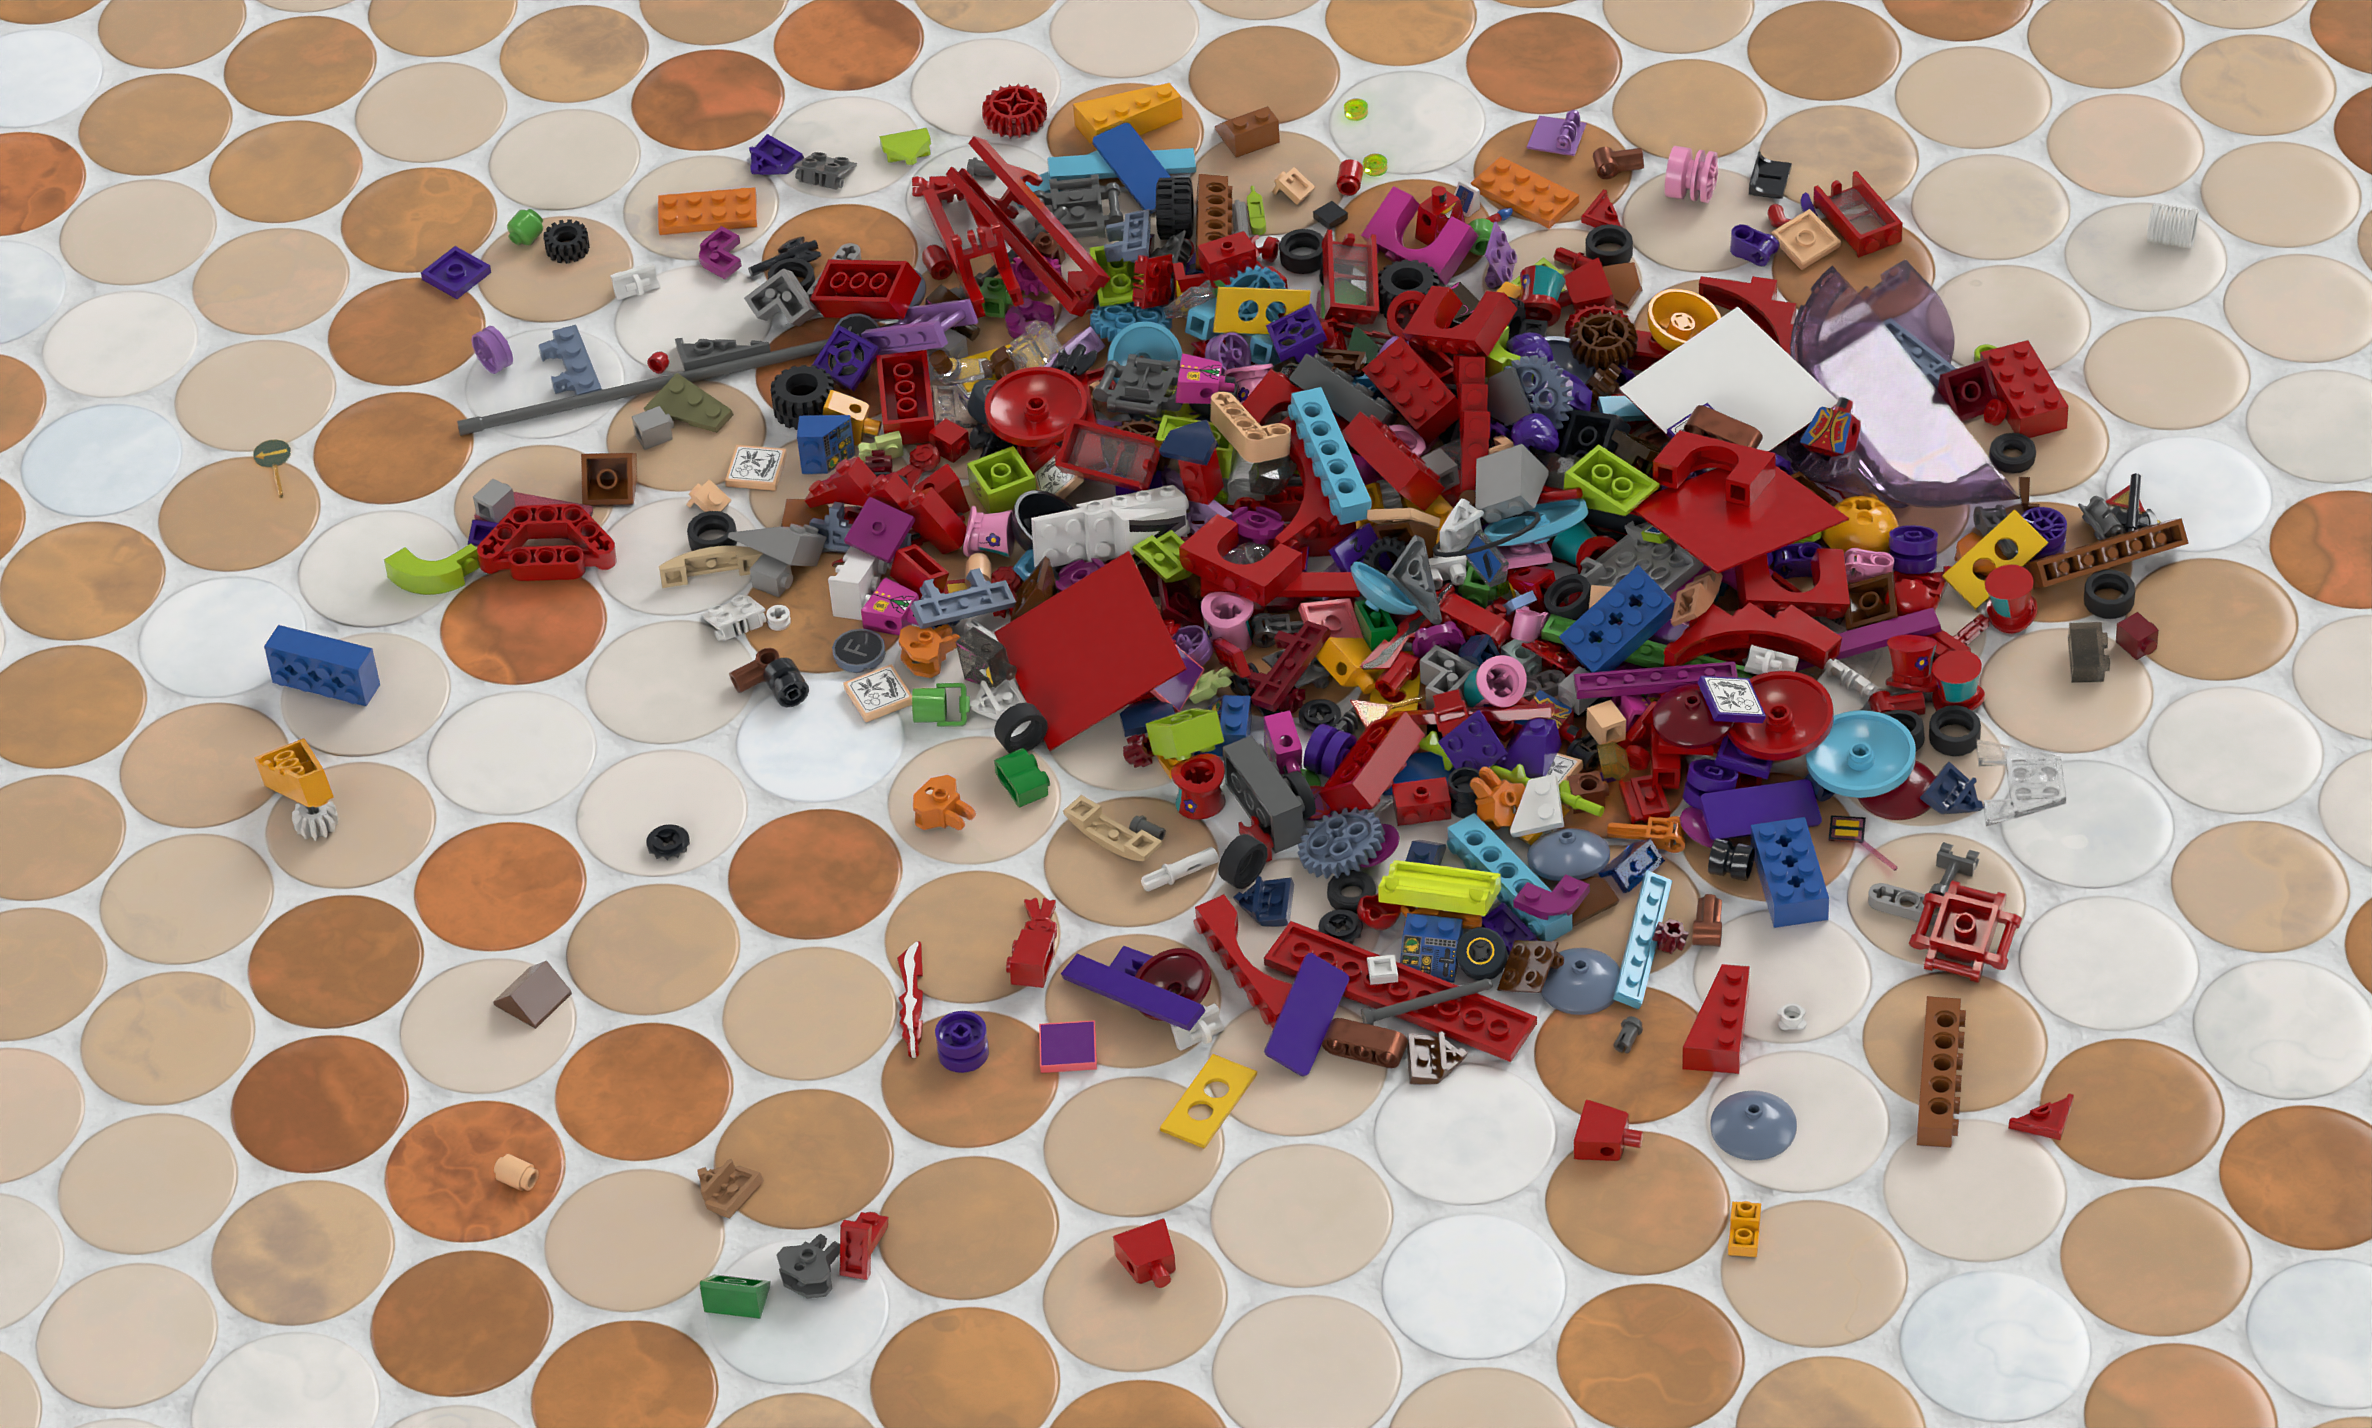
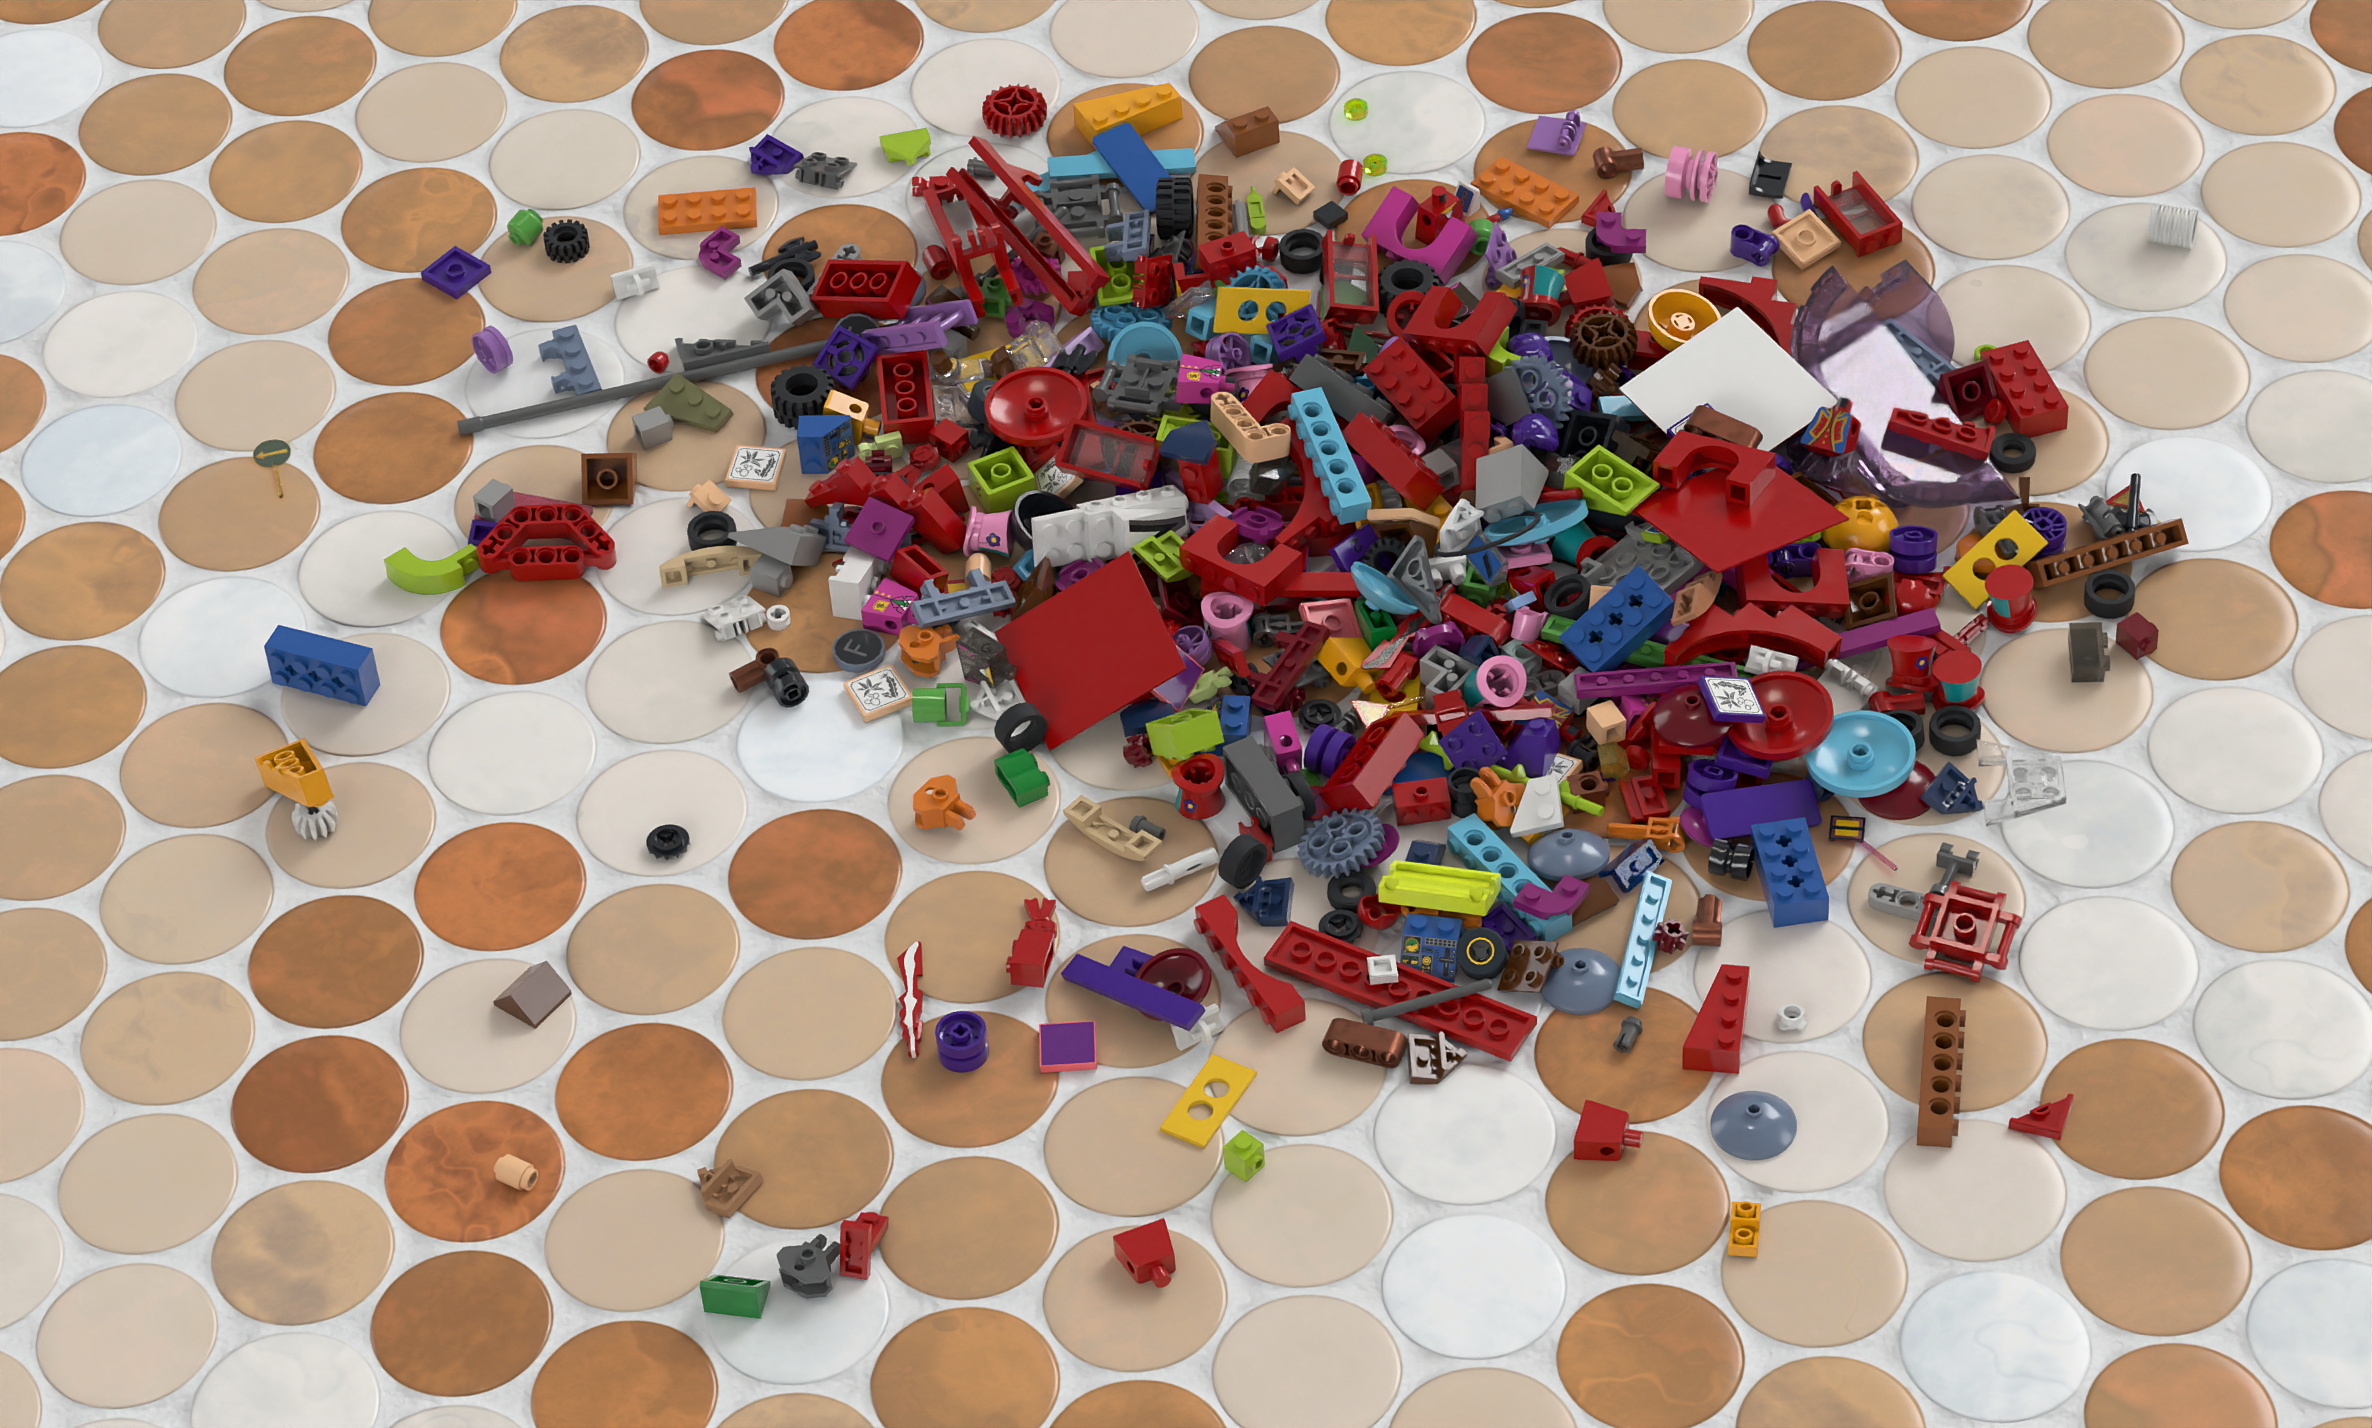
dark purple piece [1264,953,1349,1077] -> none
none -> lime brick [1223,1130,1265,1182]
none -> light grey tile [1495,242,1565,289]
none -> magenta plate [1596,212,1646,253]
none -> red wing [1887,407,1996,461]

